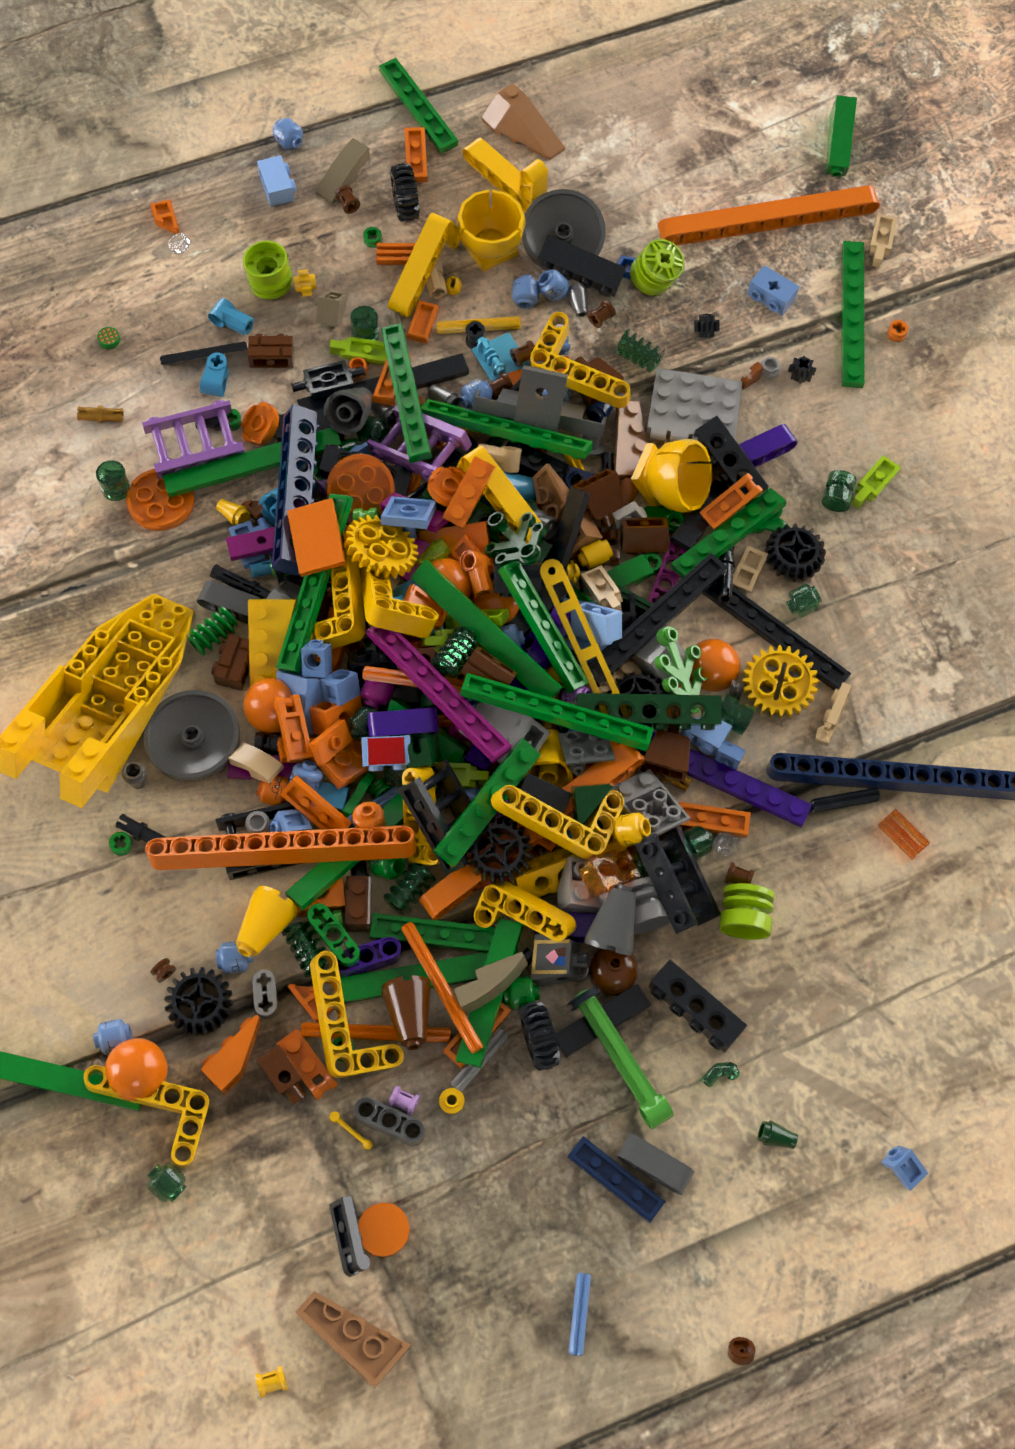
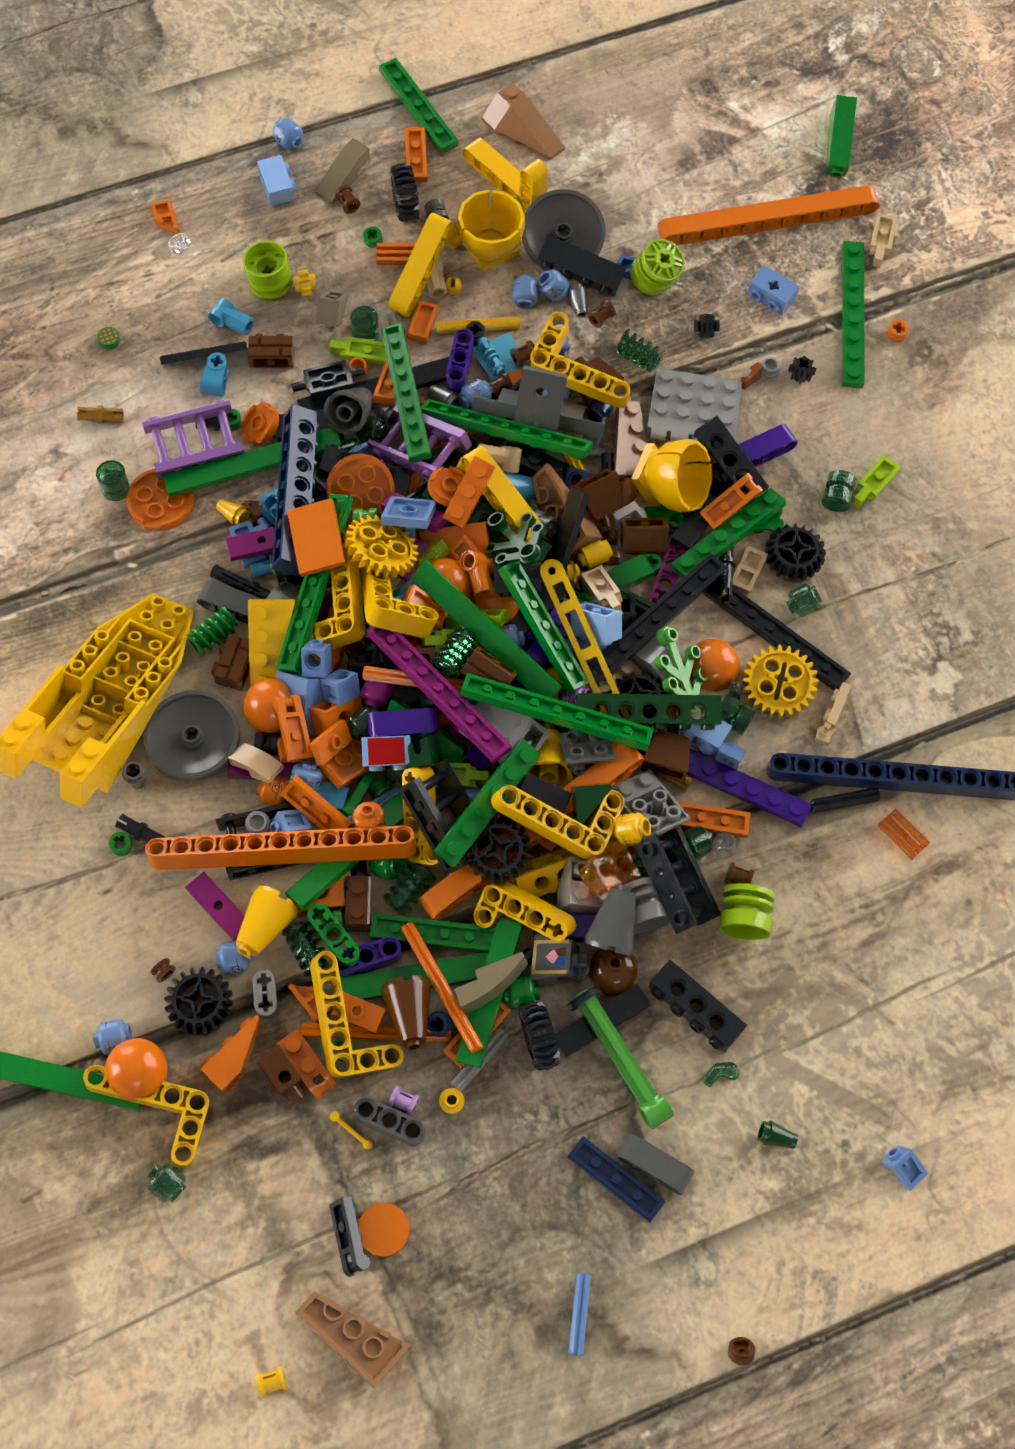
none -> magenta tile [185,871,245,941]
none -> orange plate [331,991,387,1034]
none -> dark grey wheel [424,198,449,220]
none -> dark blue cone [428,1009,453,1036]
none -> dark purple beam [446,329,474,394]

